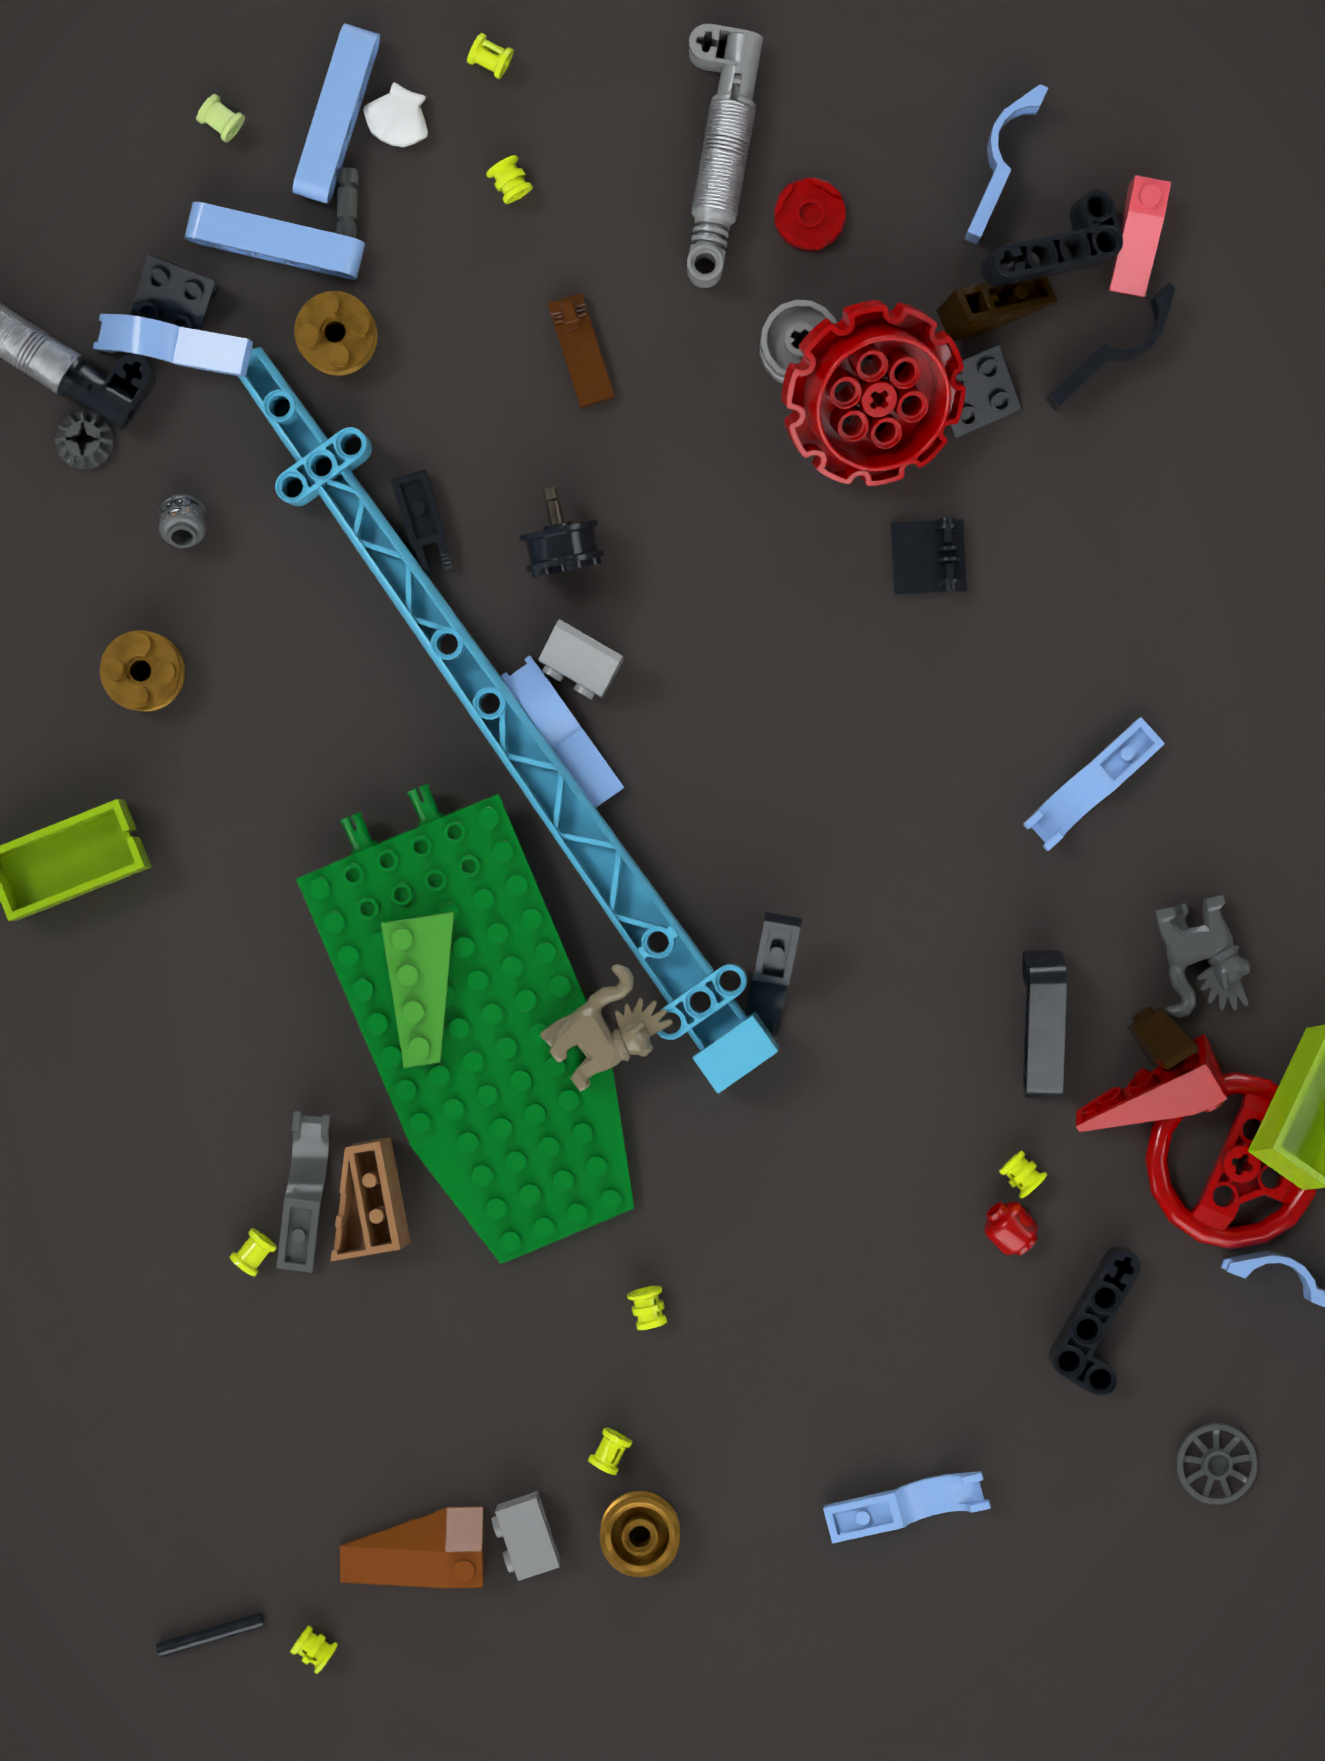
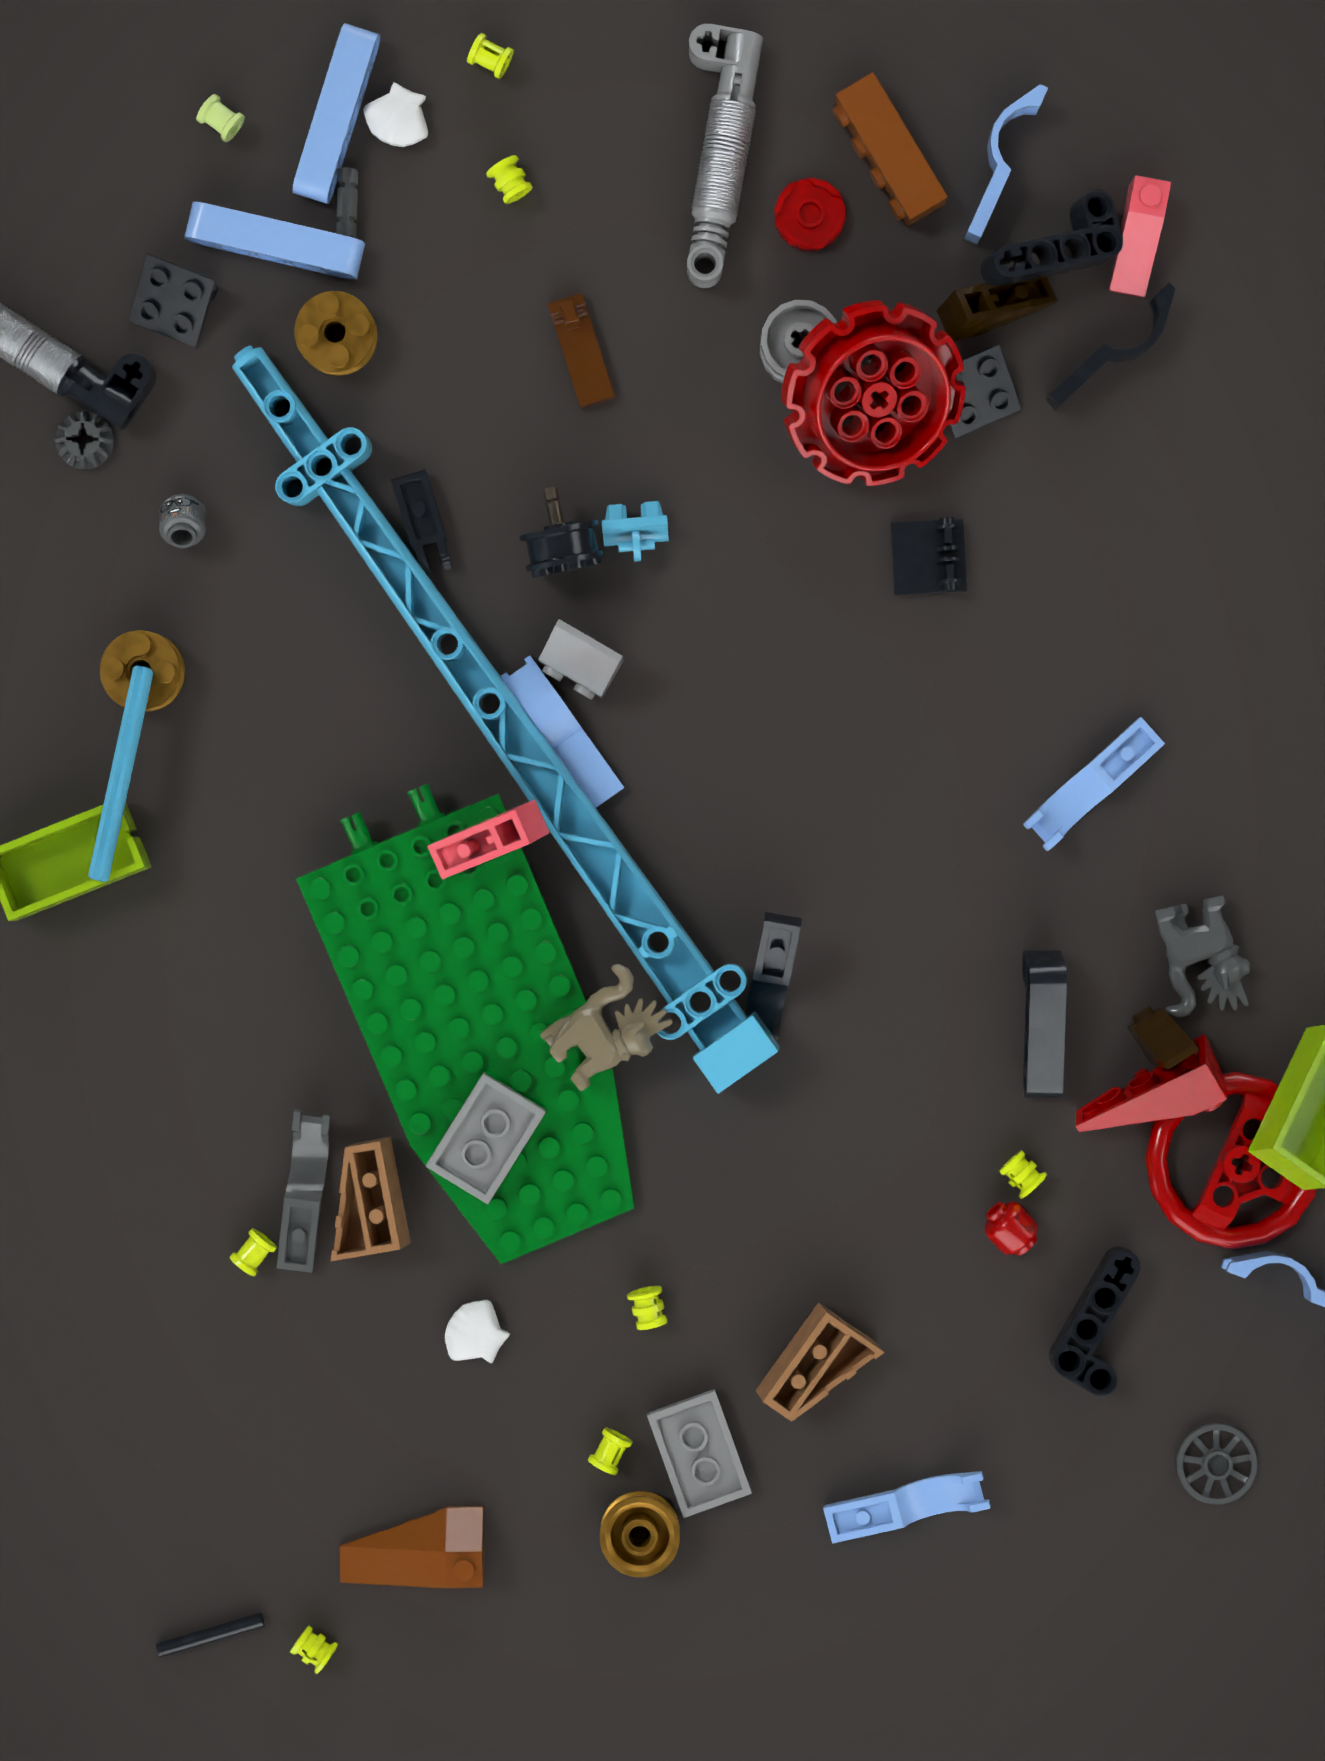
light blue piece [93,314,253,378] -> none
bright green wing [381,911,455,1068] -> none
light grey brick [491,1491,561,1581] -> none
none -> medium azure axle [88,666,153,882]
none -> light grey plate [425,1072,546,1204]
none -> coral slope [427,799,550,879]
none -> white animal [445,1300,510,1364]
none -> medium azure hips [602,501,669,562]
none -> light grey plate [647,1389,752,1518]
none -> medium nougat wedge [756,1302,885,1422]
none -> dark orange brick [832,72,948,227]

